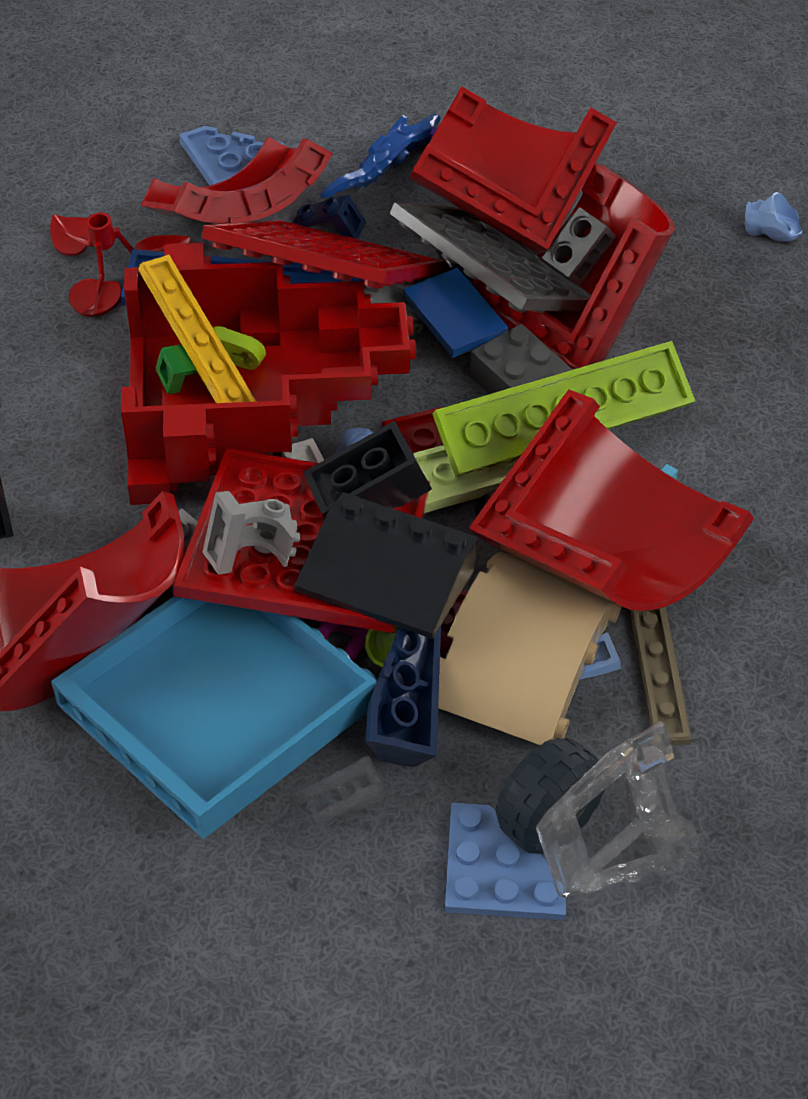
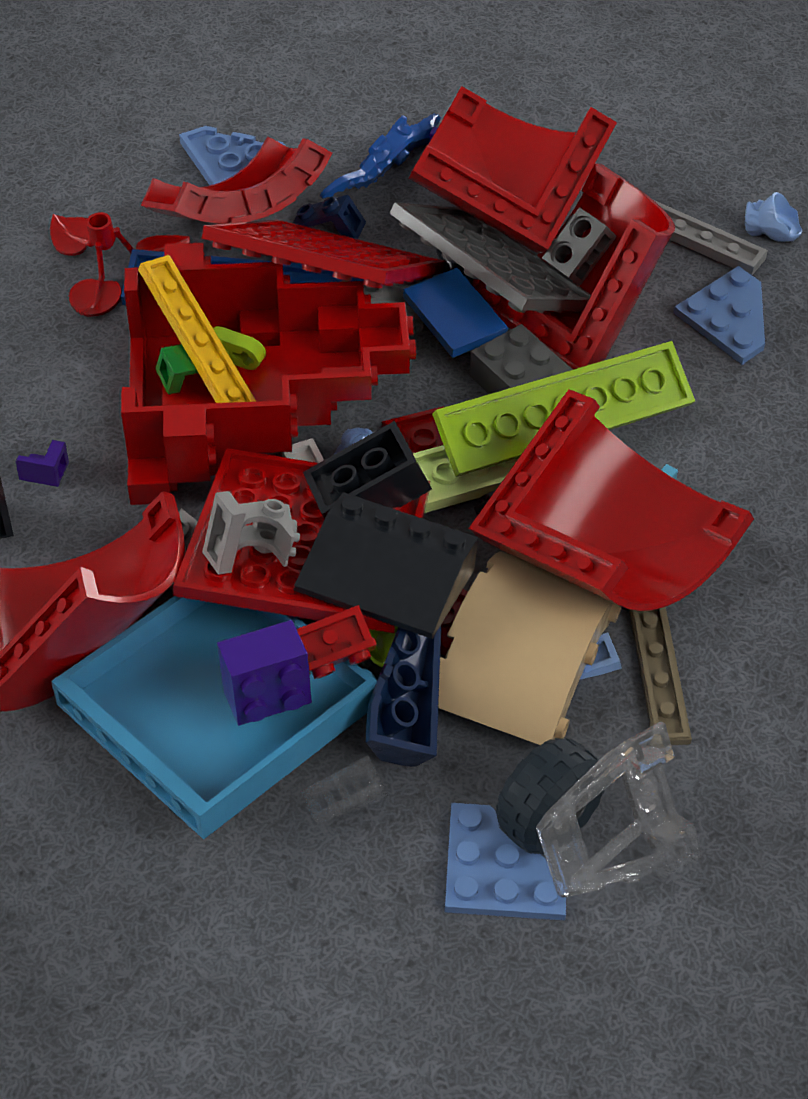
none -> dark purple panel [15,440,69,487]
none -> dark purple brick [217,620,312,726]
none -> red bracket [297,605,377,679]
none -> light grey plate [652,199,768,275]
none -> medium blue plate [673,266,765,365]

